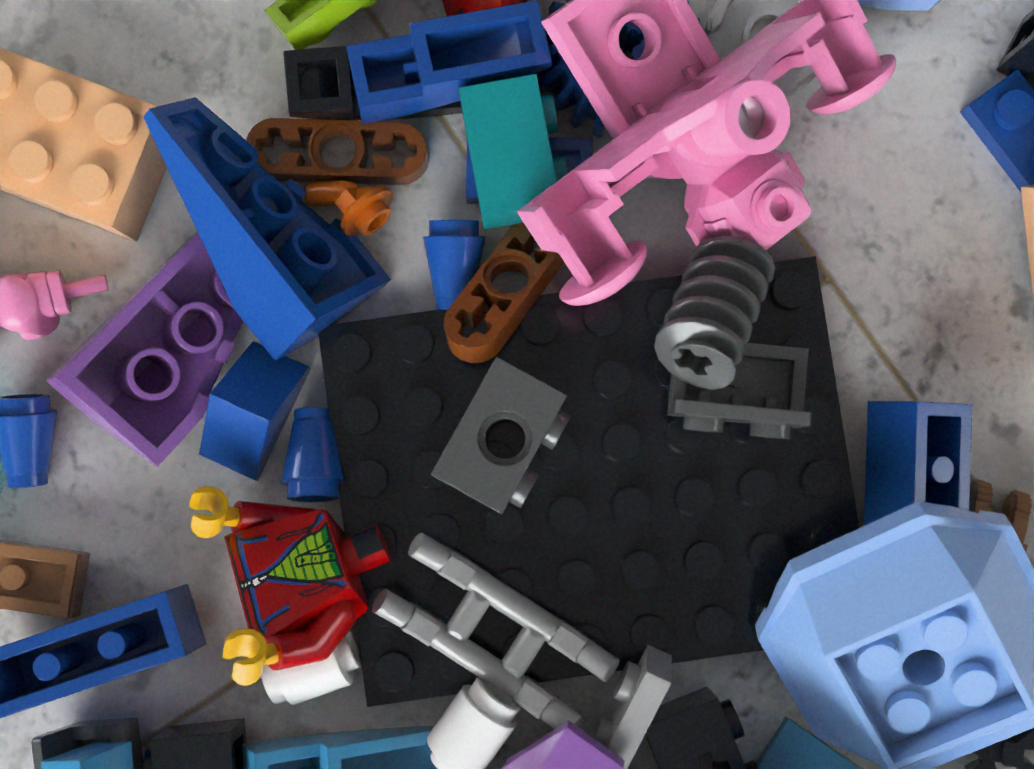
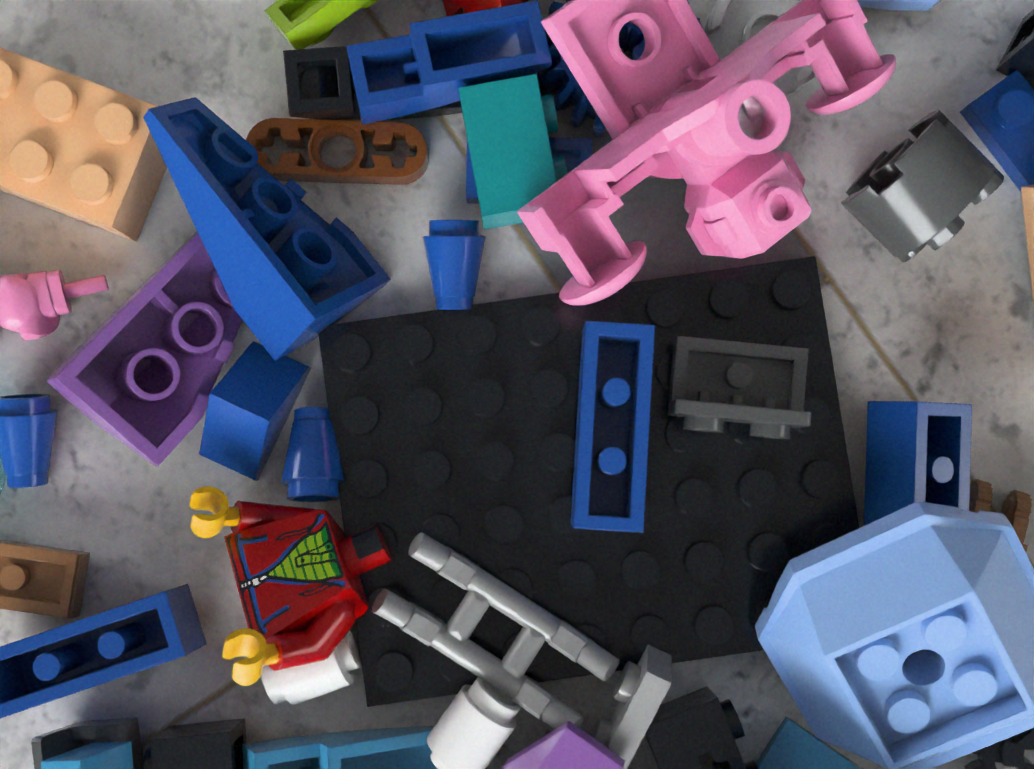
orange plate [305,180,393,236] -> none
dark grey brick [431,357,571,514] -> none
dark orange beam [444,223,565,363] -> none
dark grey piece [654,236,775,390] -> none
none -> blue brick [570,321,655,533]
none -> dark grey brick [841,109,1004,262]

